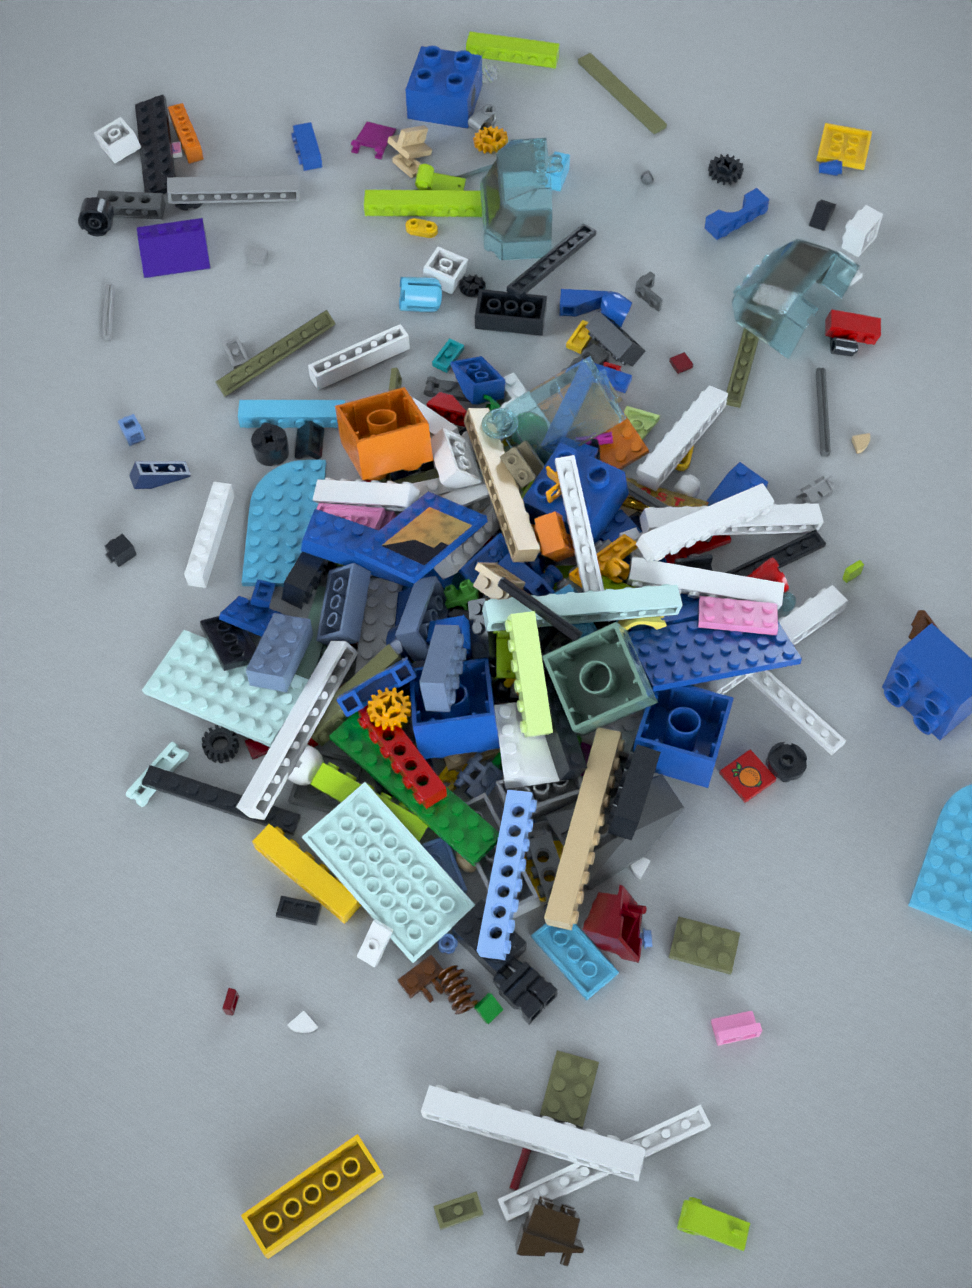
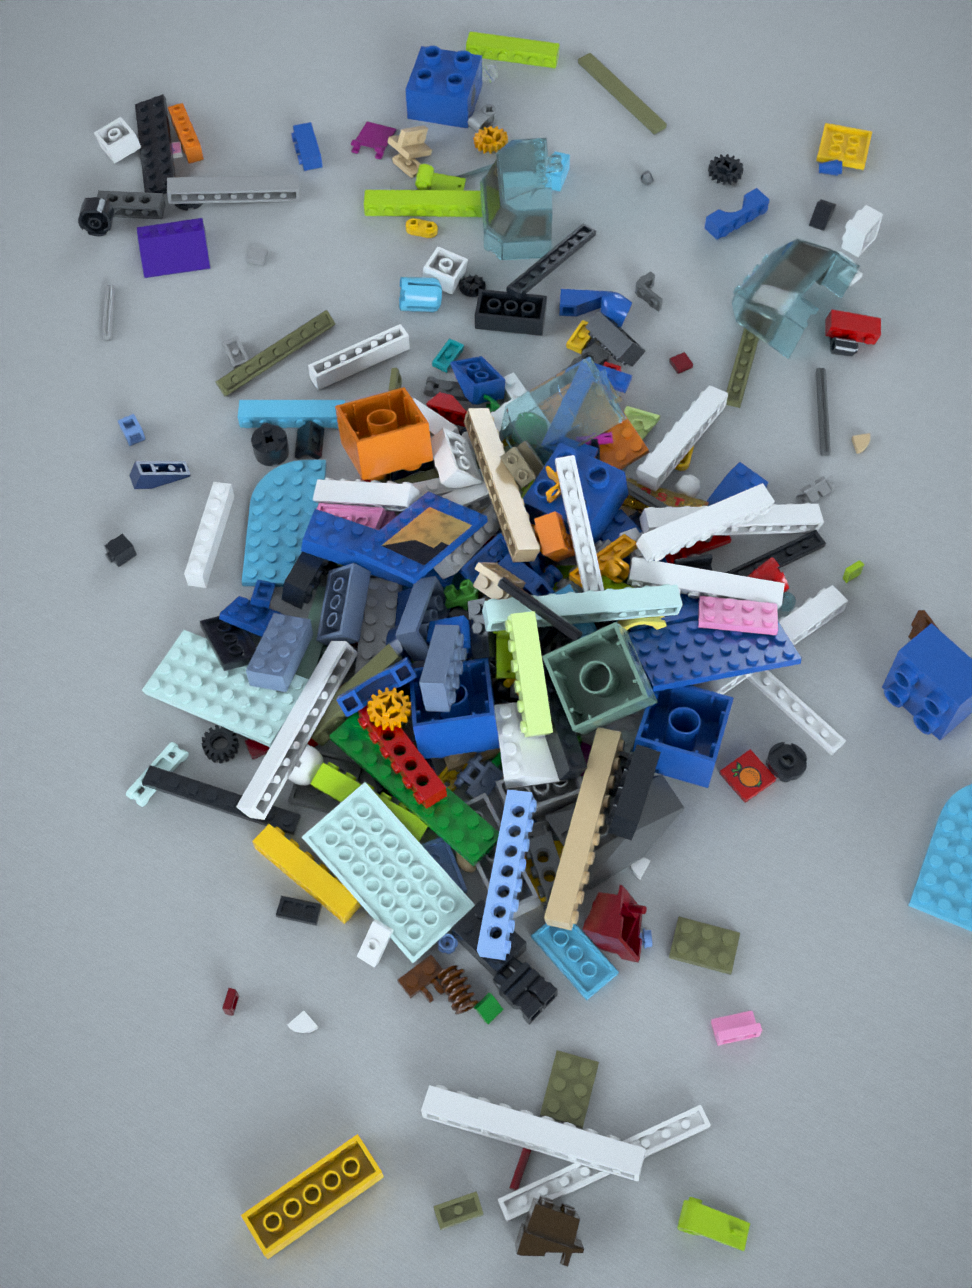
clear light blue piece [482,408,519,439] -> none

